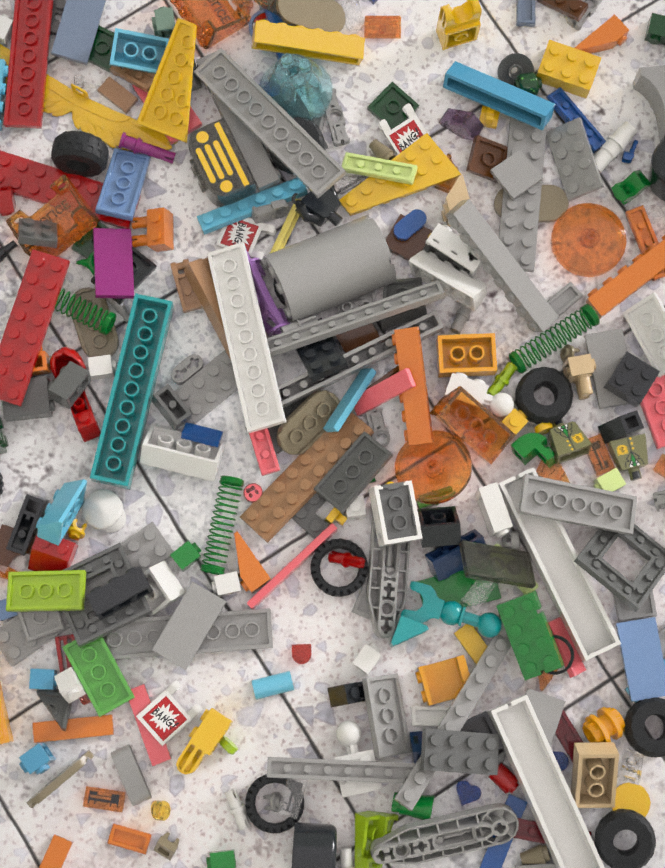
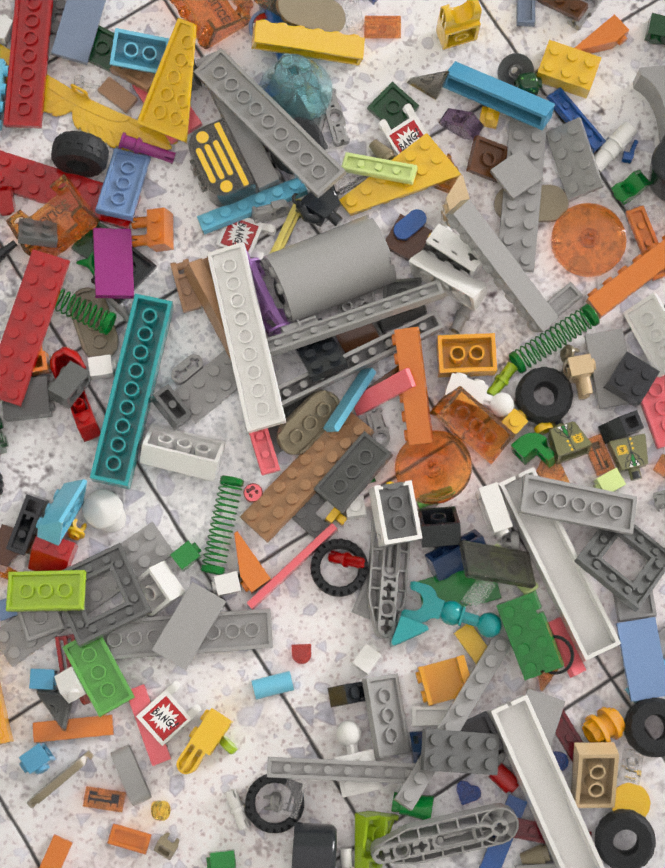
black brick [86,566,153,620] -> none
sand green brick [151,6,175,39] -> none
blue tile [181,422,223,447] -> none
none -> clear smoke tile [407,71,450,100]

